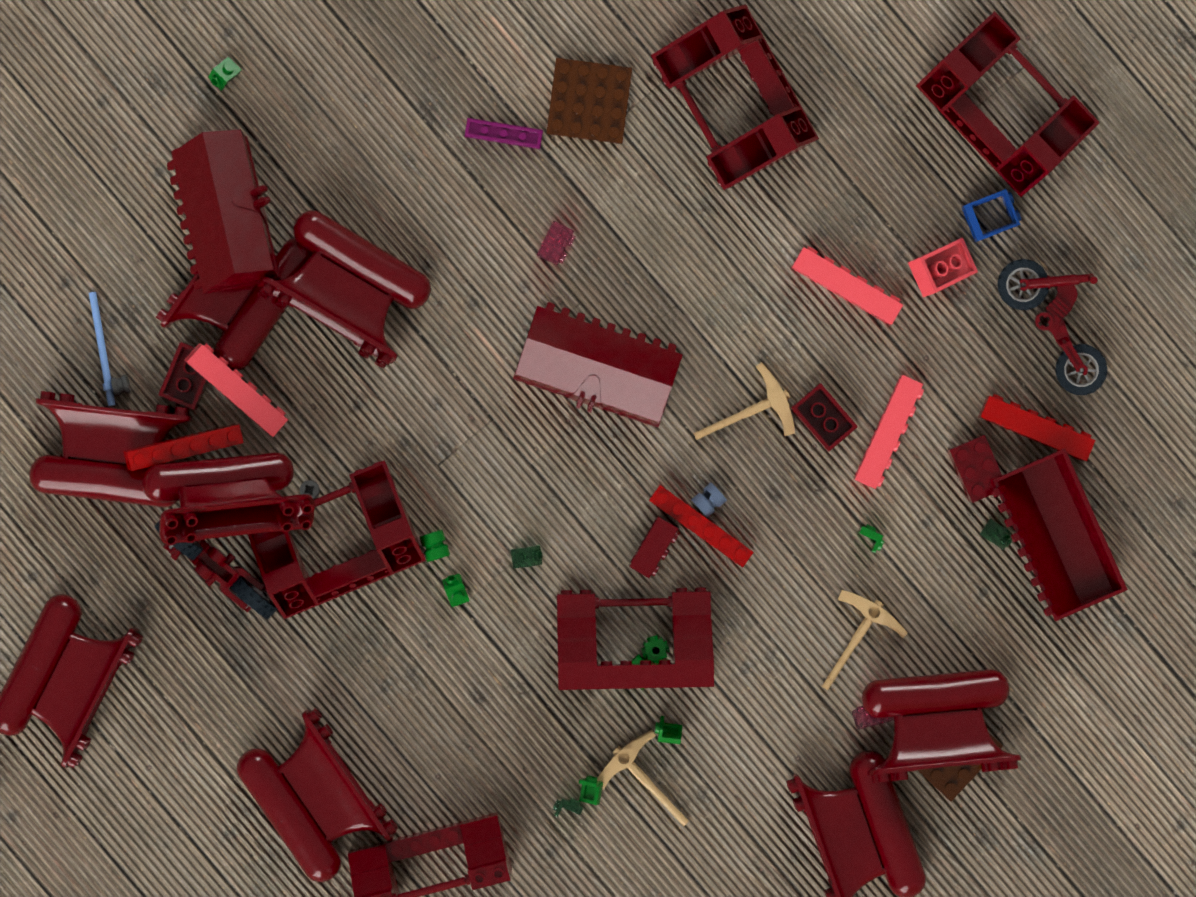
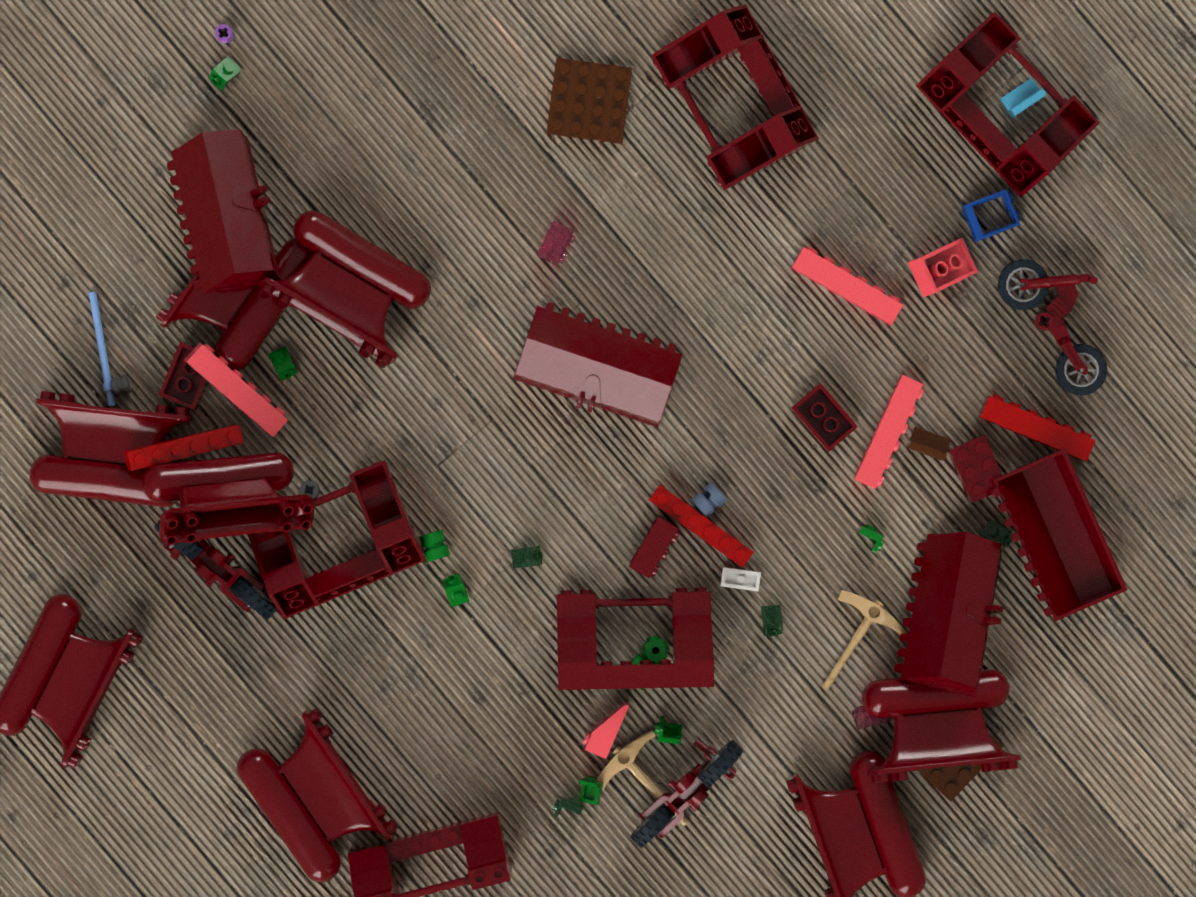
magenta tile [464,118,543,150] -> none
tan piece [693,362,795,440] -> none
none -> medium lavender bush [215,24,234,44]
none -> green bracket [268,346,298,380]
none -> coral slope [583,701,629,759]
none -> piece [630,739,744,848]
none -> white plate [720,567,761,591]
none -> clear green bracket [761,605,783,636]
none -> dark red piece [894,532,1004,698]
none -> reddish brown panel [907,427,950,461]
none -> medium azure panel [1000,78,1047,118]

